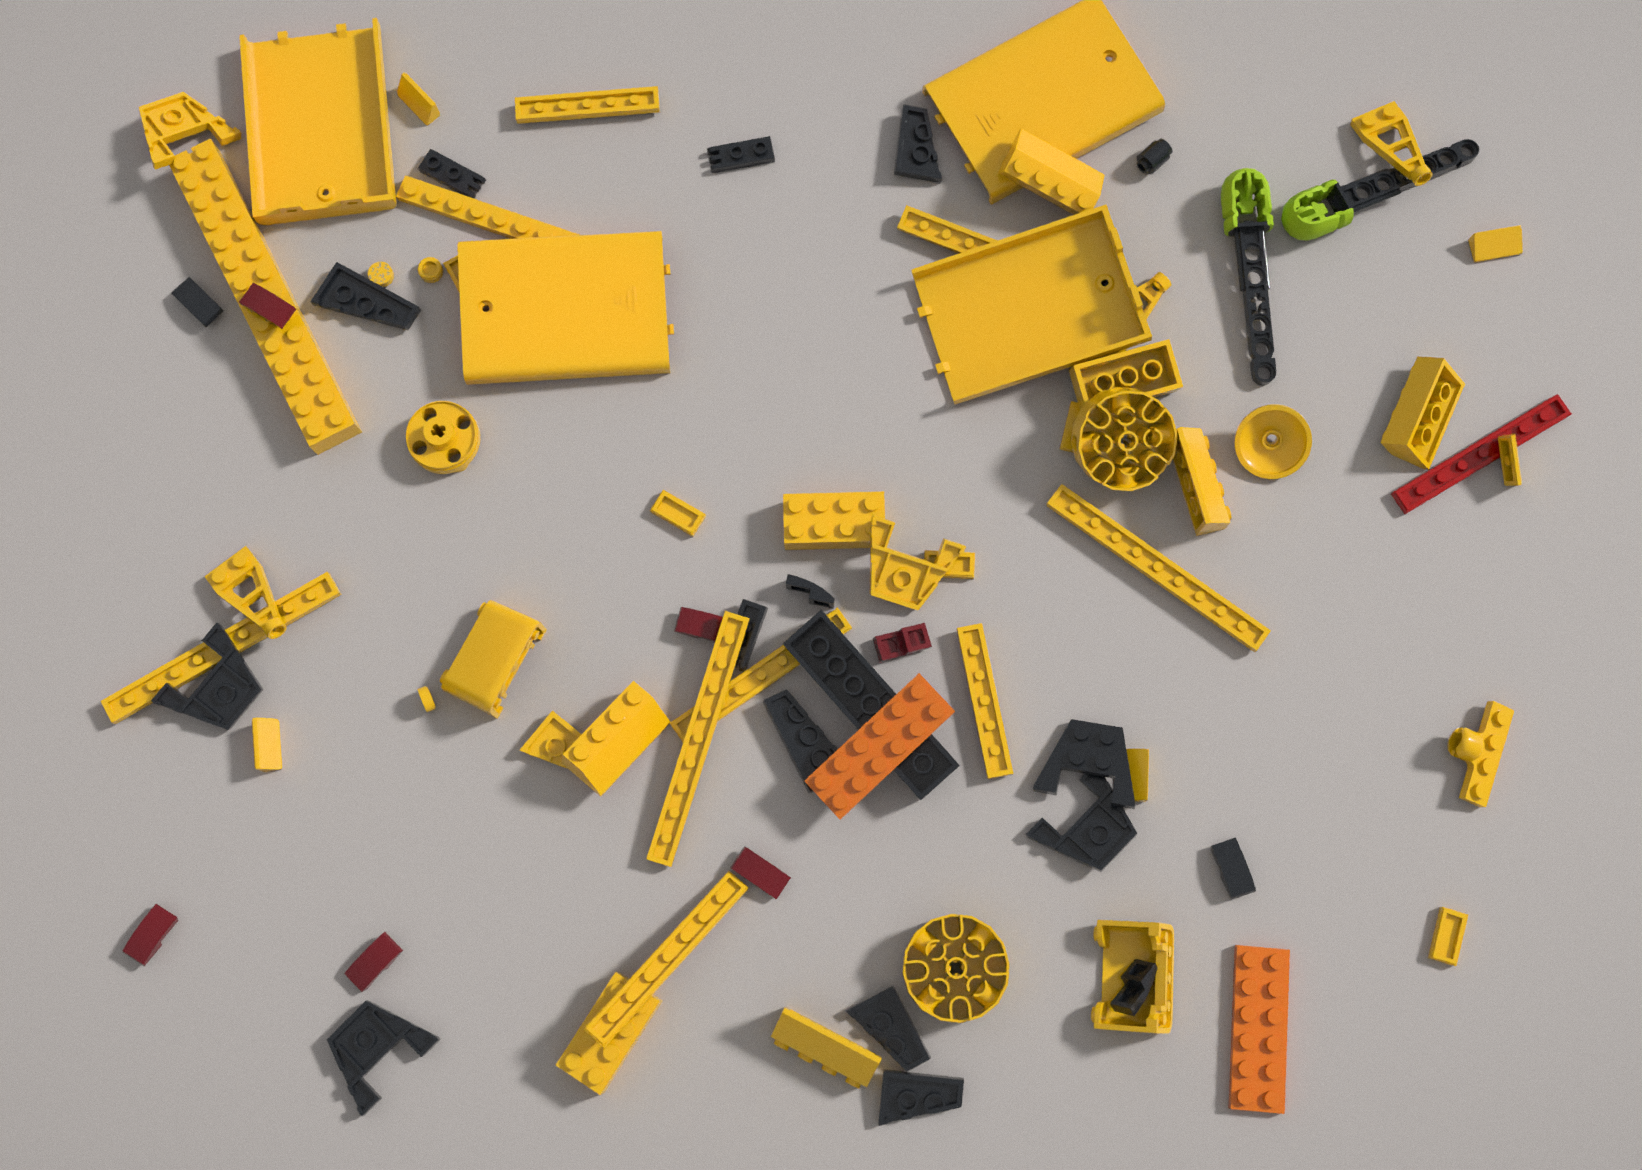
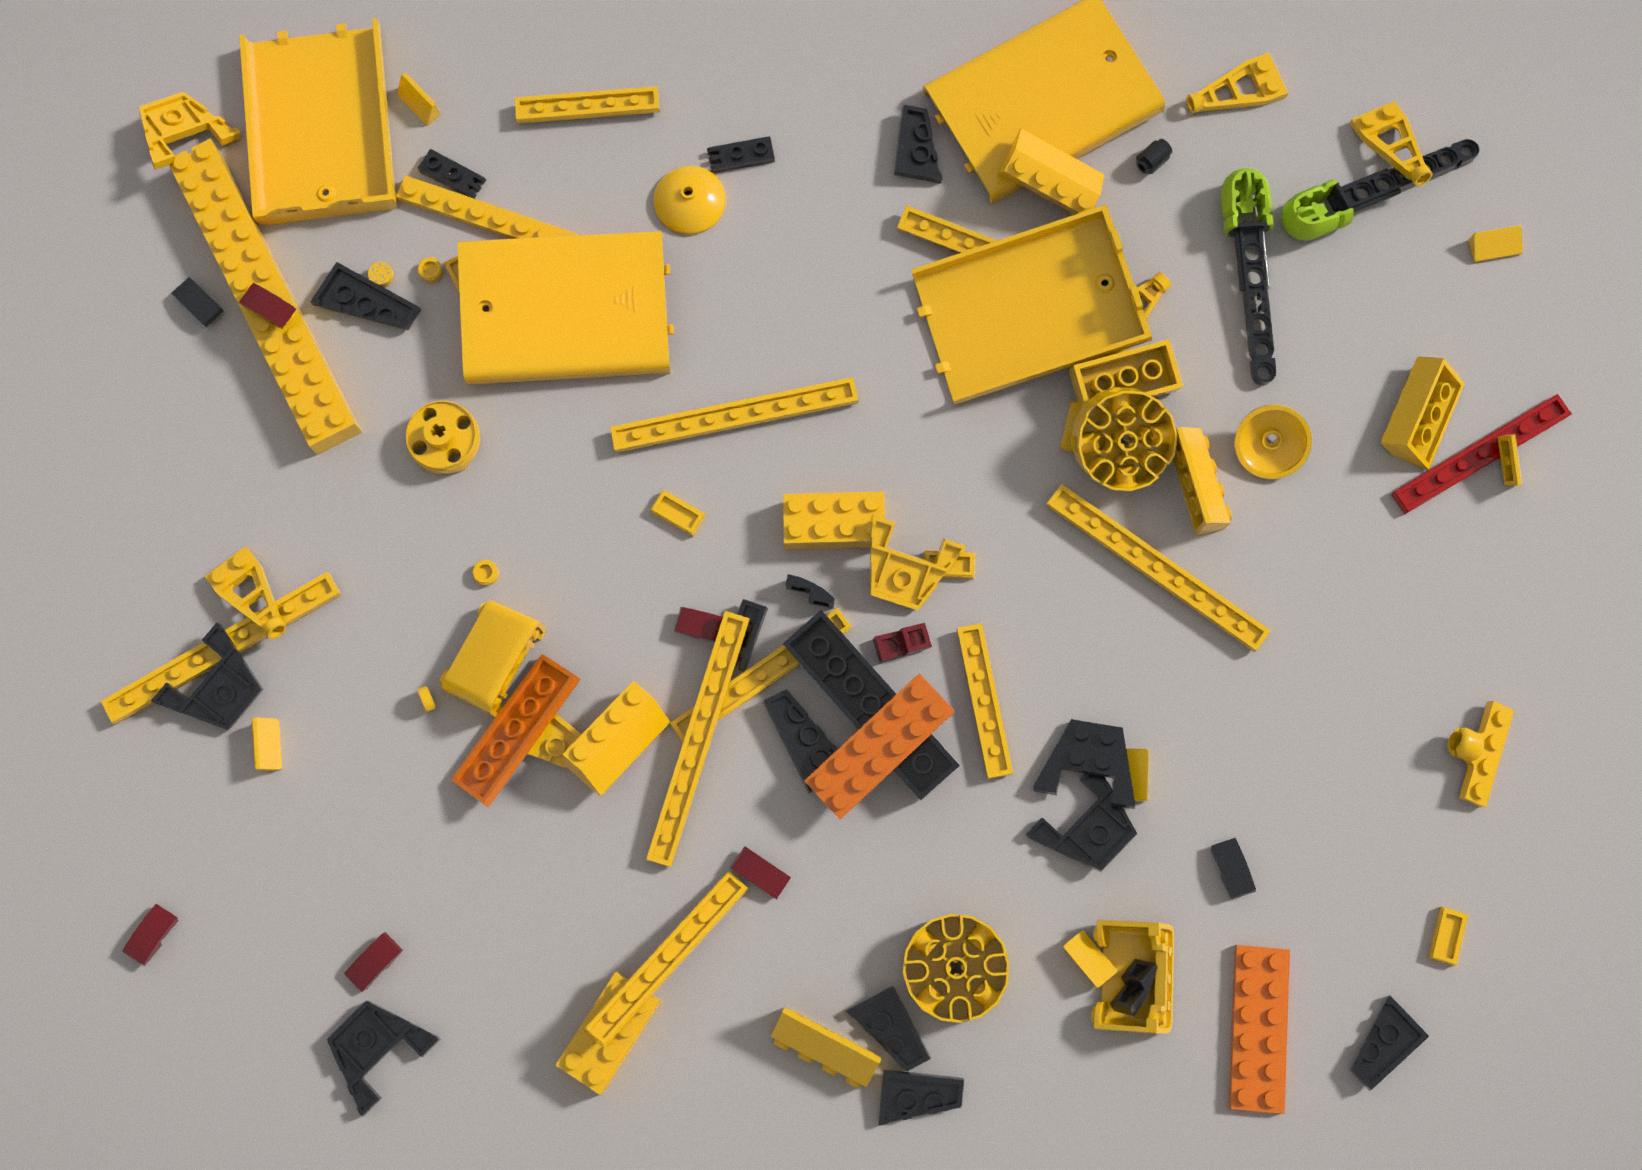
none -> orange plate [450,654,581,807]
none -> yellow tile [472,560,499,586]
none -> yellow plate [610,377,858,453]
none -> yellow dish [653,166,726,235]
none -> yellow slope [1063,930,1118,988]
none -> yellow plate [1187,53,1288,114]
none -> black wing [1350,995,1429,1091]

